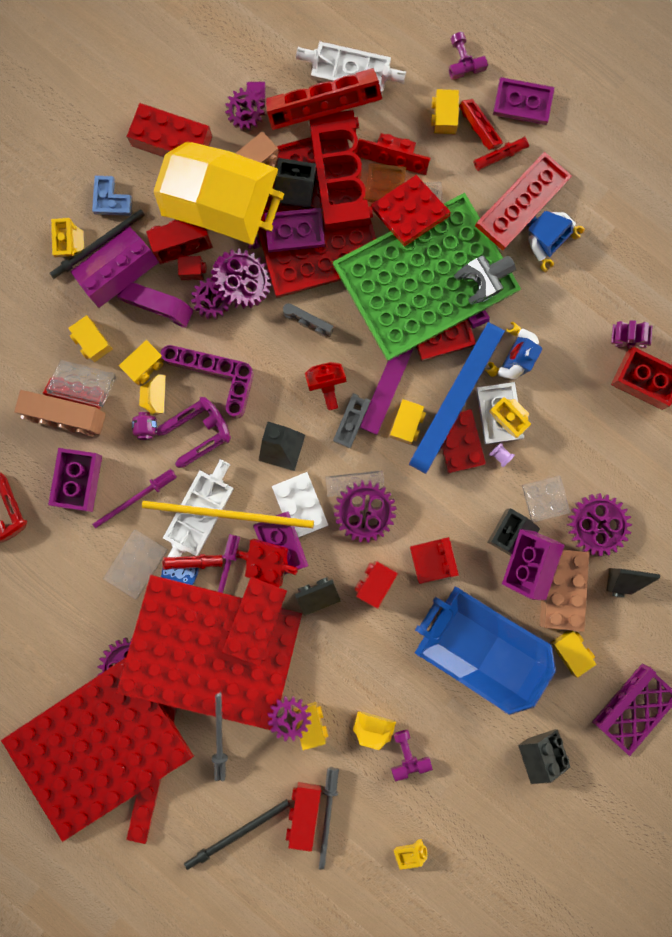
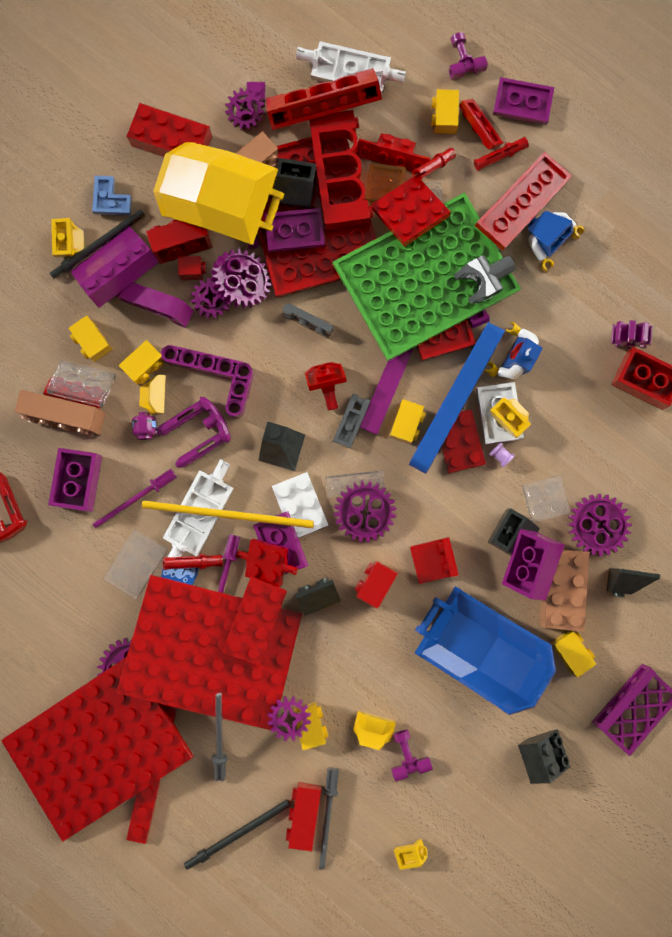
none -> red pin [412,148,456,181]

